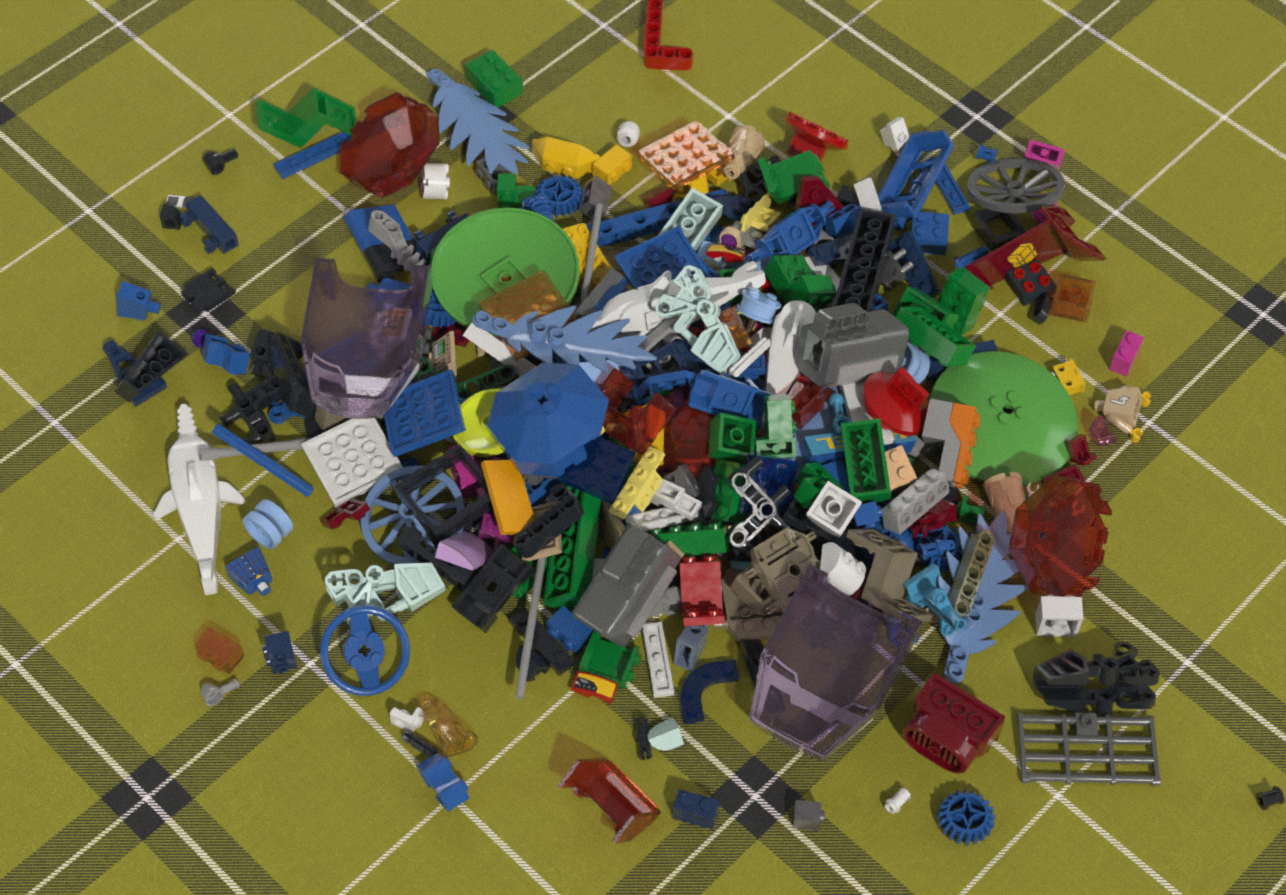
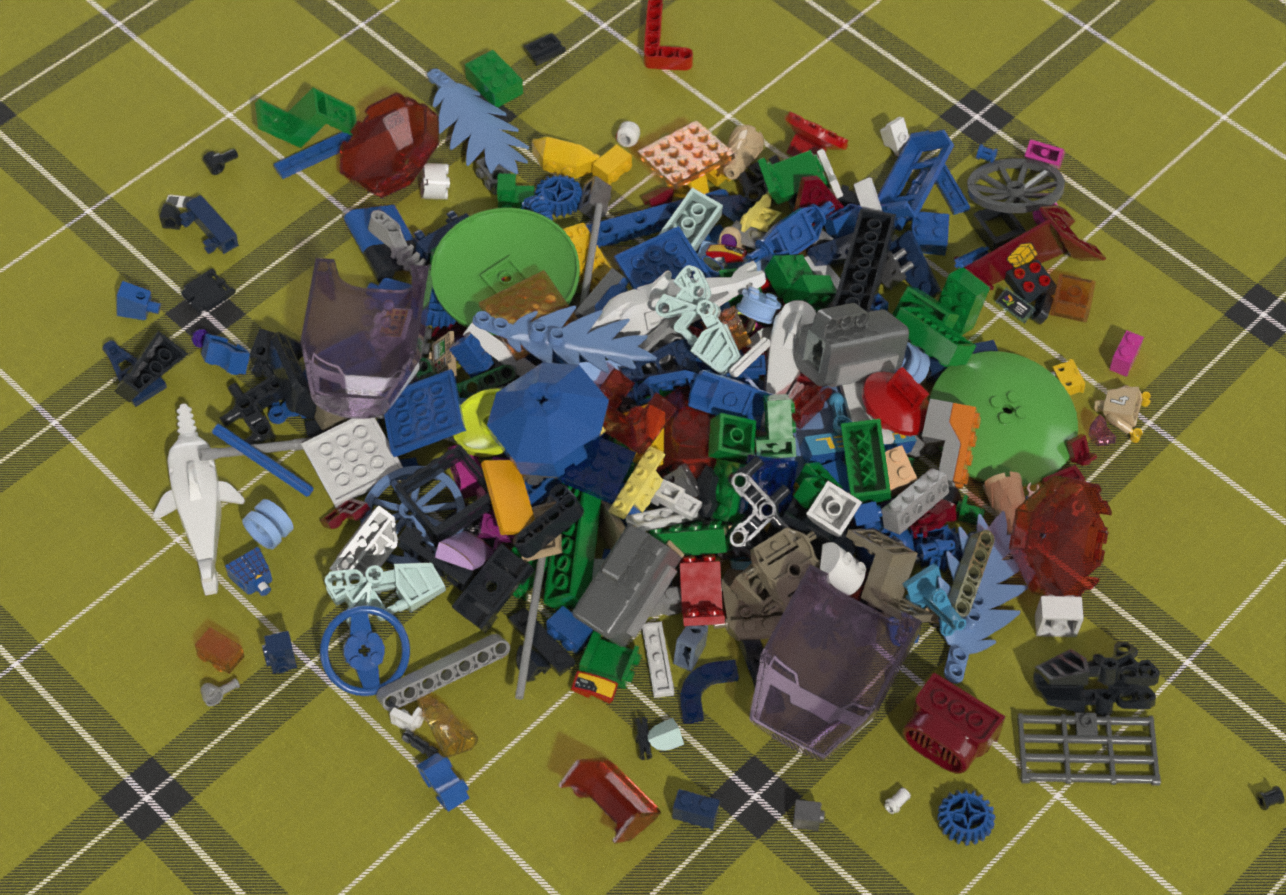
none -> white wedge [330,505,398,577]
none -> light grey beam [376,634,510,711]
none -> blue brick [449,333,494,378]
none -> black plate [524,33,566,65]
none -> white tile [817,149,843,198]
none -> tile [995,287,1036,324]

